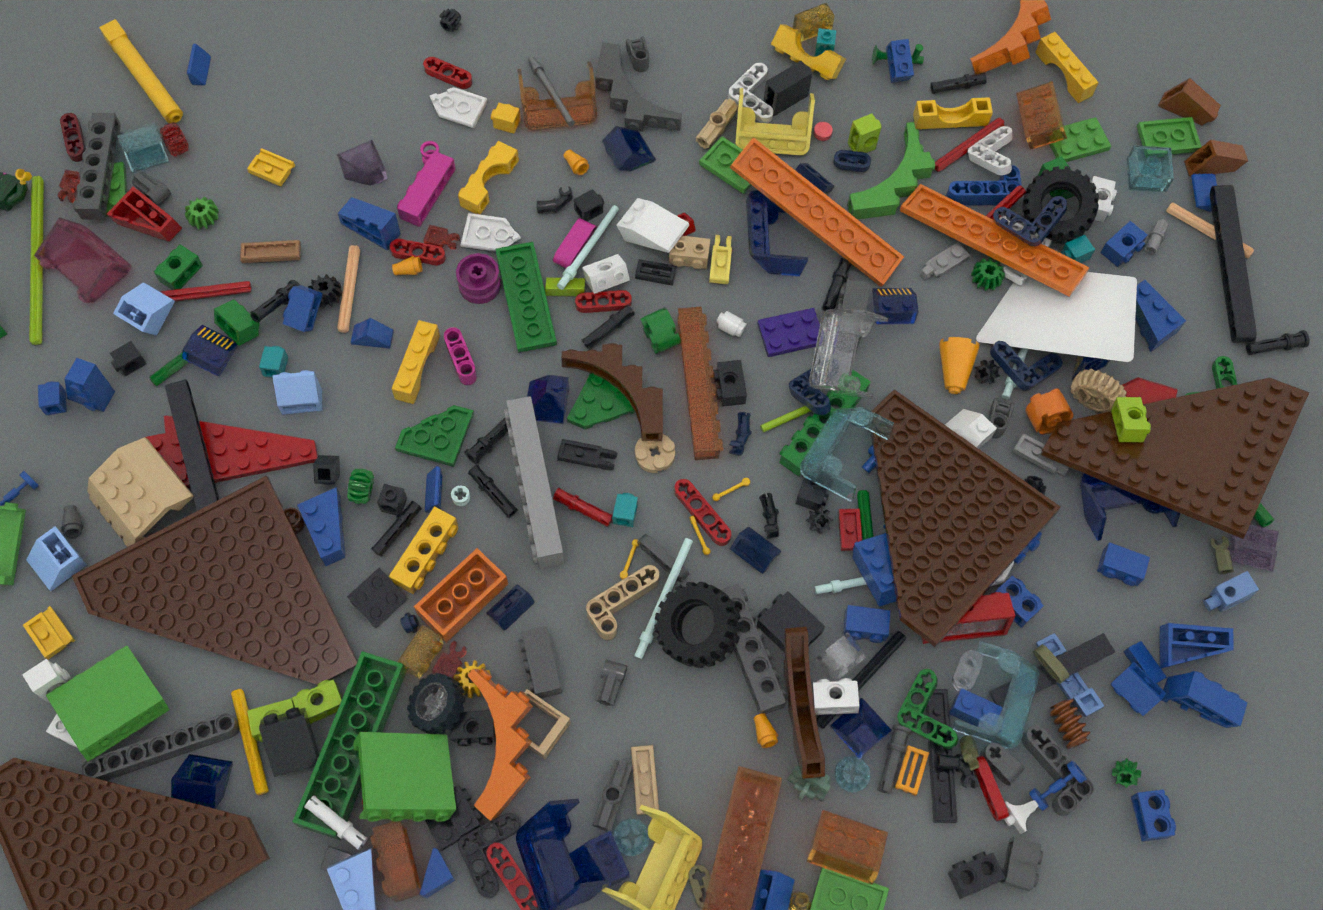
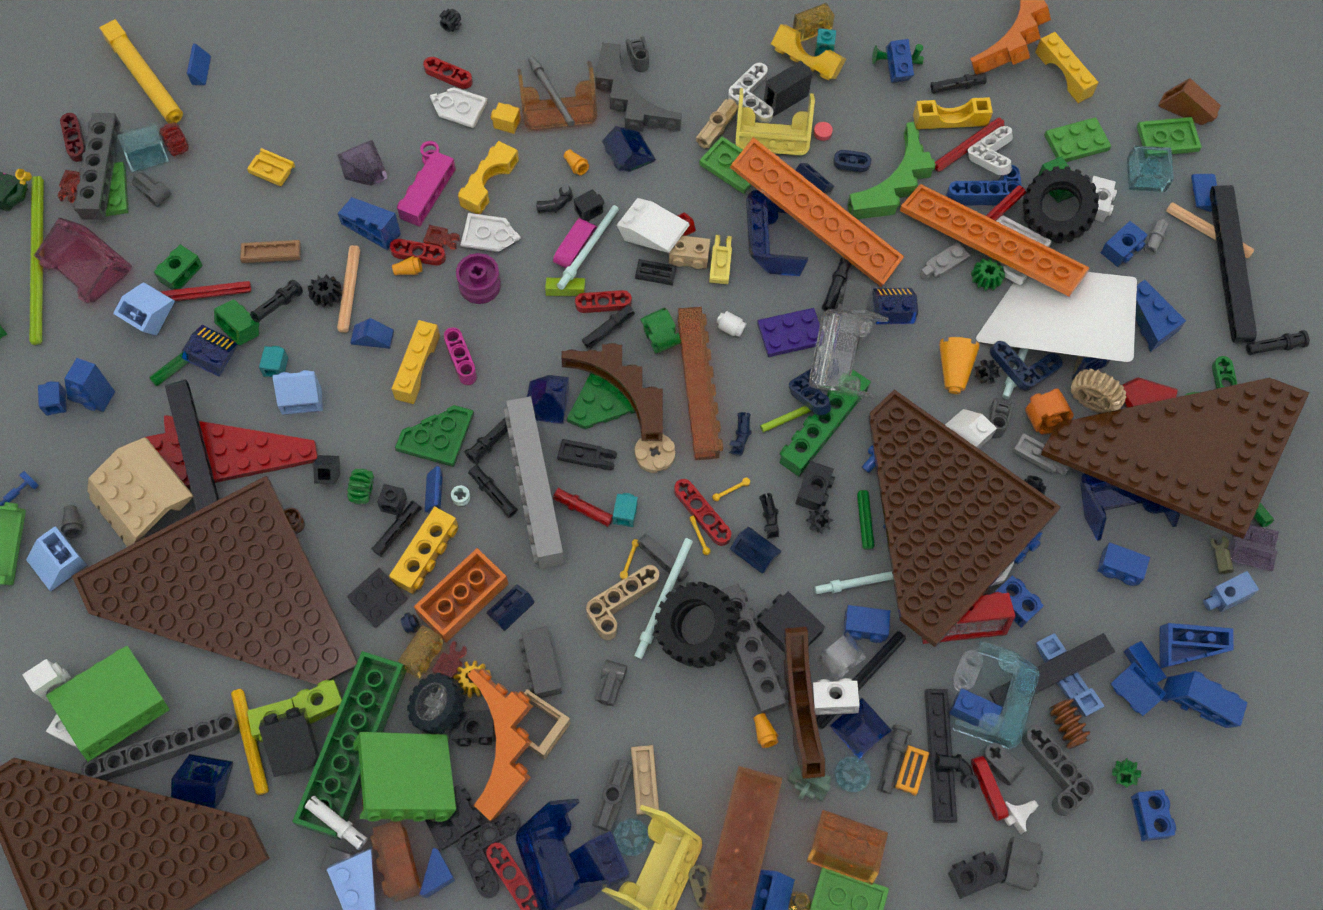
yellow plate [23,606,75,660] -> none
red wedge [107,186,182,242] -> none
black brick [110,341,146,377] -> none
bright green gear [185,196,219,230] -> none
blue brick [283,285,323,332] -> none
blue wedge [297,487,345,566] -> none
green plate [495,242,557,353] -> none
white brick [582,254,630,294] -> none
black brick [713,360,747,407] -> none
clear light blue windscreen [800,407,894,502] -> none
red plate [838,509,862,551] -> none
lime brick [847,113,882,153] -> none
blue wedge [852,533,896,607] -> none
green beam [897,669,958,749] -> none
olive bar [959,735,980,771] -> none
dark blue beam [993,196,1067,246] -> none
clear orange brick [1016,81,1067,150] -> none
blue wheel [1029,760,1087,811] -> none
olive beam [1033,644,1070,684] -> none
teal brick [1061,235,1095,263] -> none
lime brick [1111,397,1151,442] -> none
dark orange slope [1184,140,1248,177] -> none

